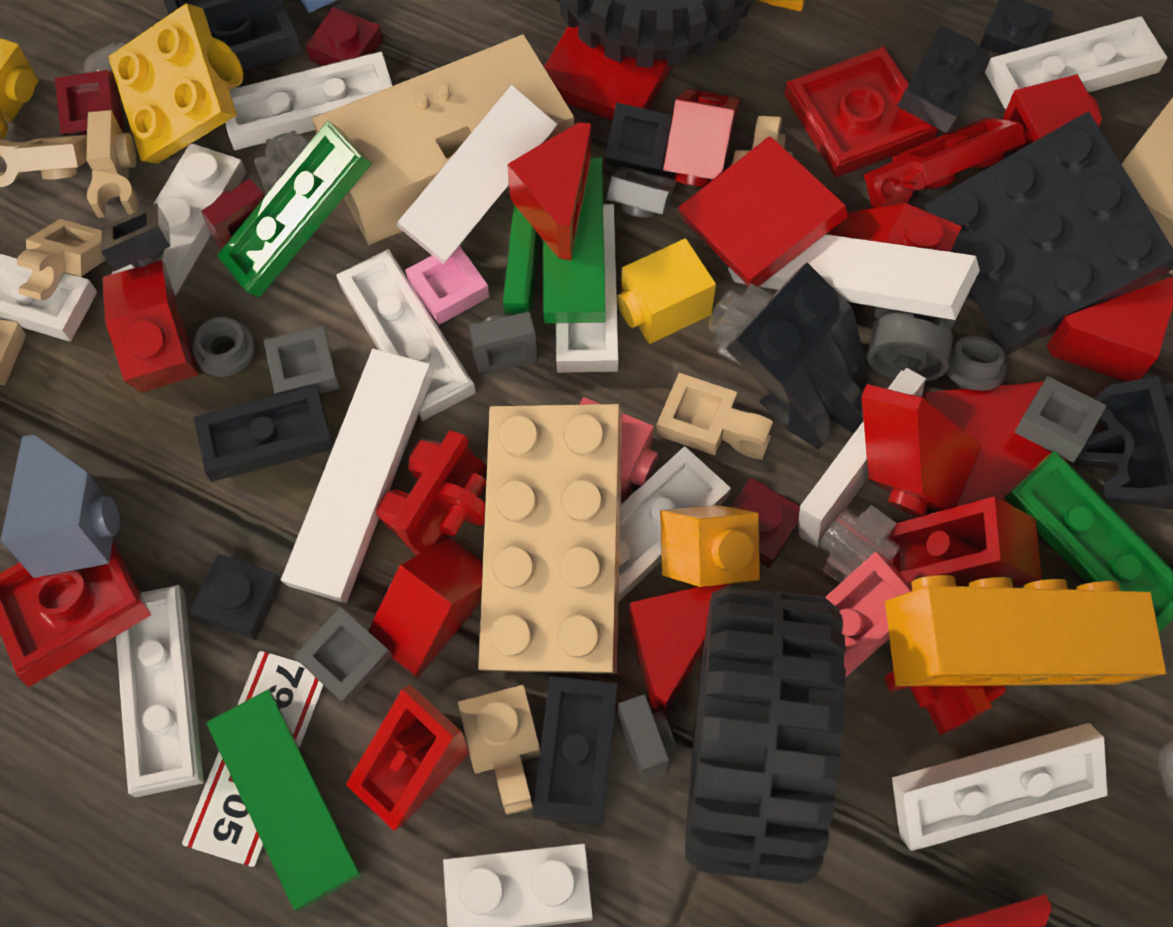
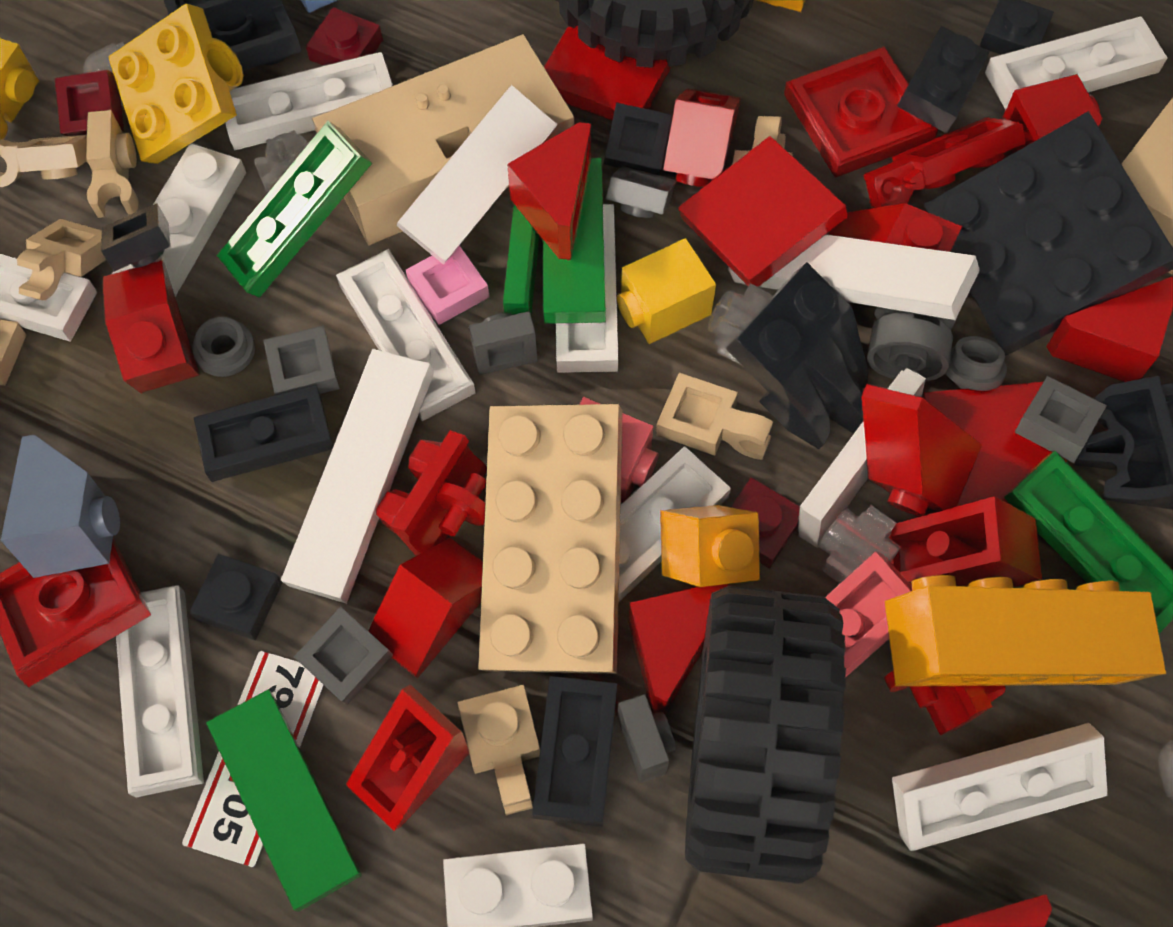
dark red plate [201,179,265,250] -> none

